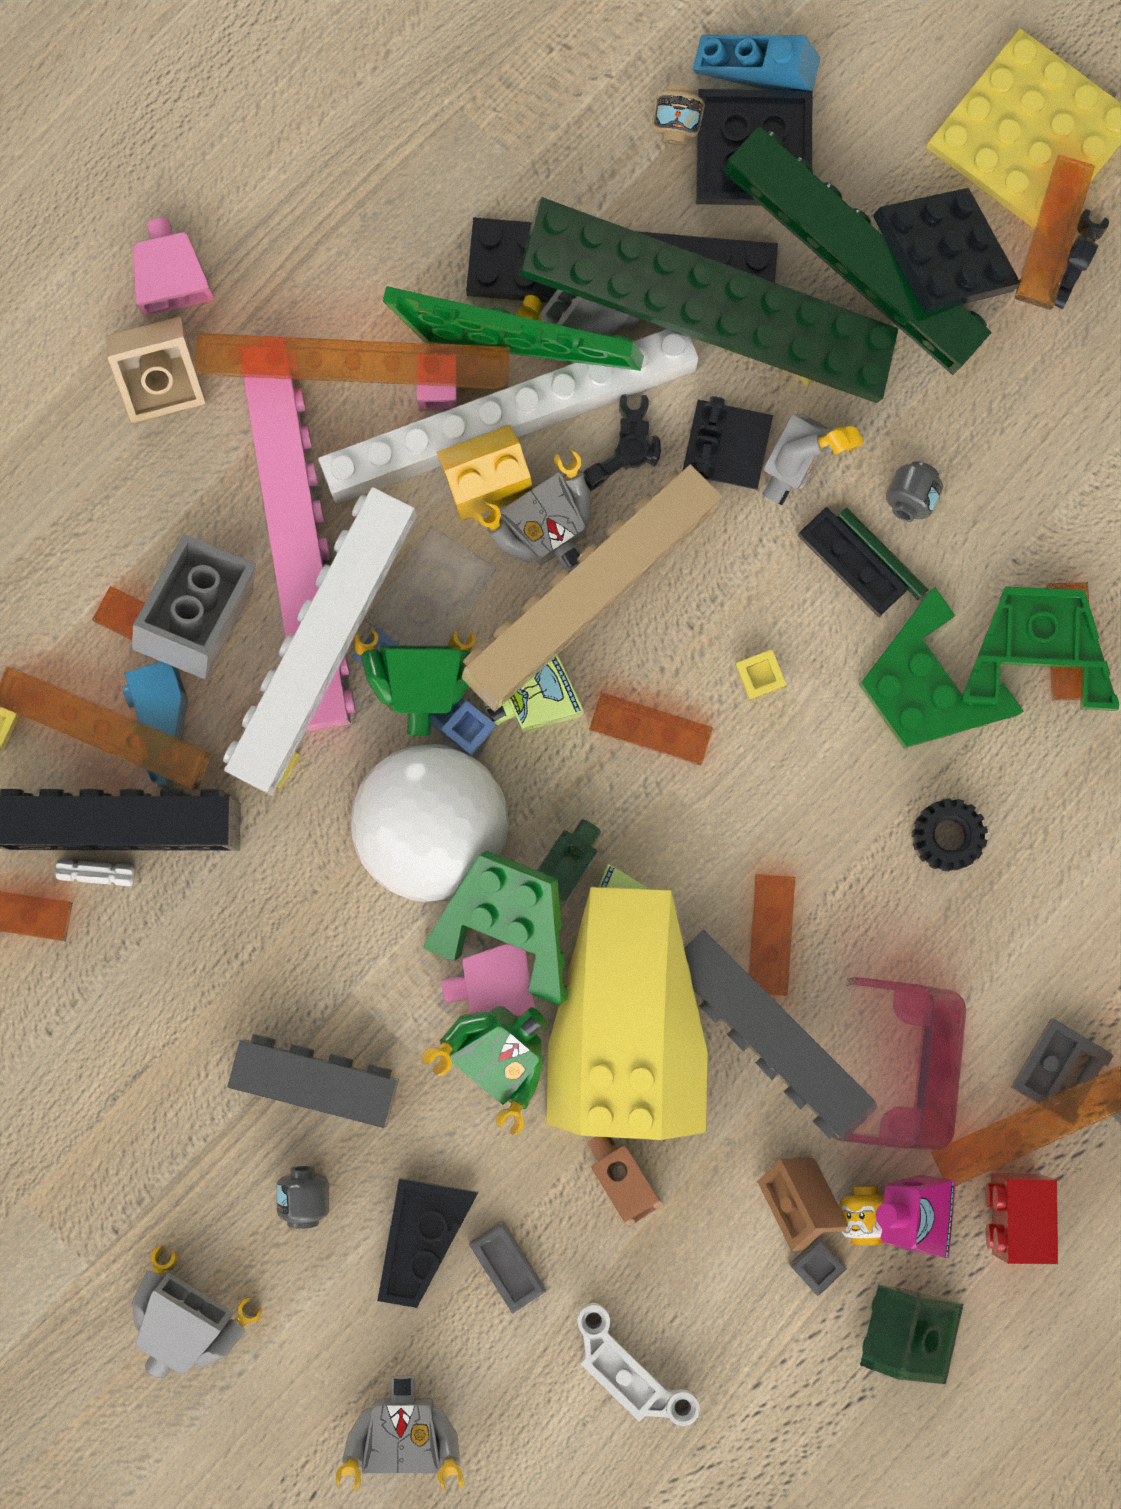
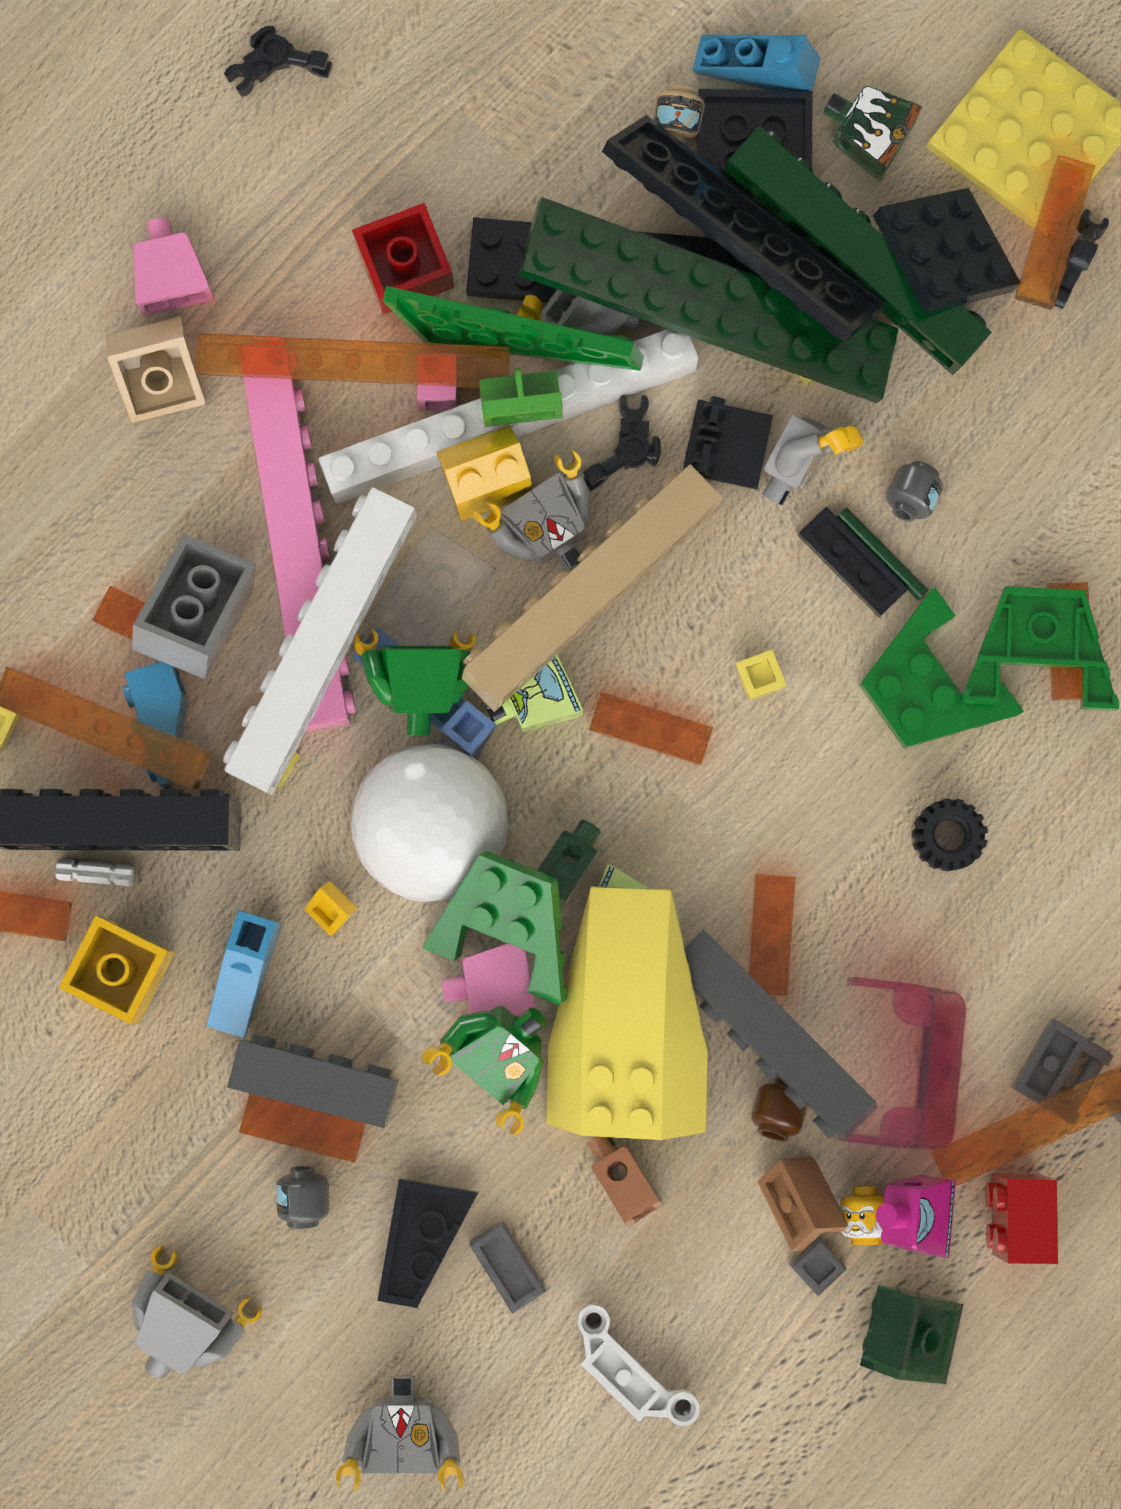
none -> yellow brick [58,915,176,1024]
none -> dark azure slope [206,910,283,1038]
none -> black piece [224,26,332,97]
none -> clear orange tile [239,1093,366,1163]
none -> yellow plate [304,880,357,937]
none -> red brick [352,203,455,315]
none -> bright green panel [479,367,563,427]
none -> black plate [602,115,887,343]
none -> reddish brown head [751,1078,808,1142]
none -> torso [823,86,922,181]

